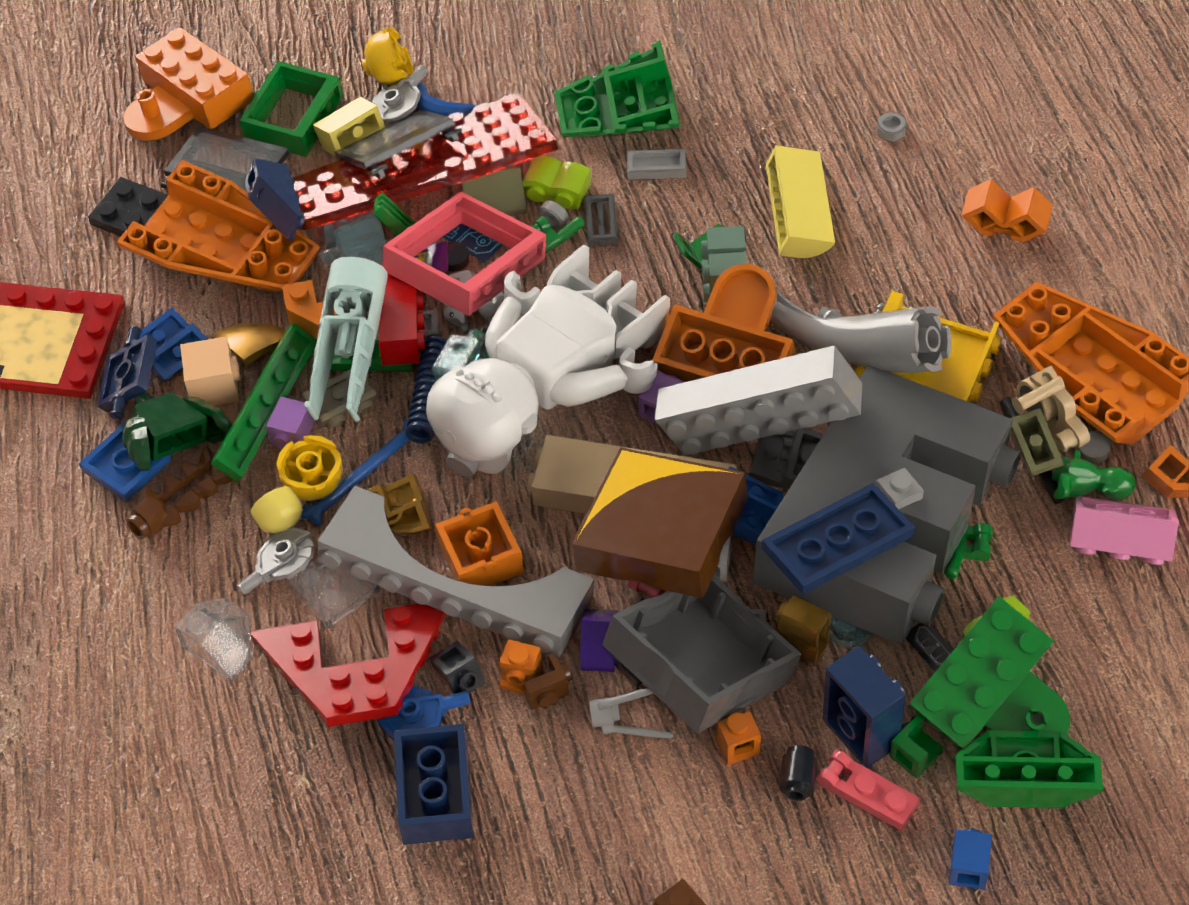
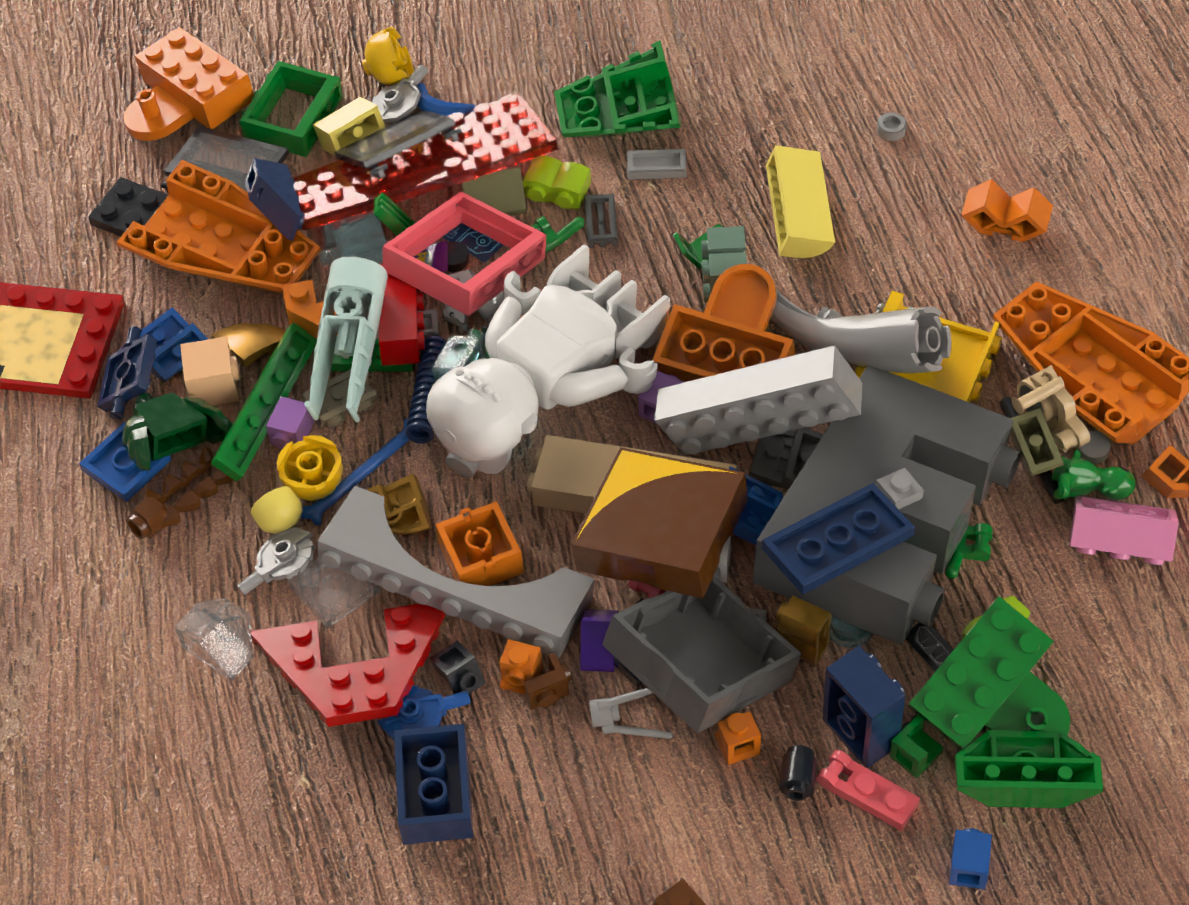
light grey tile [538,200,569,229] -> none

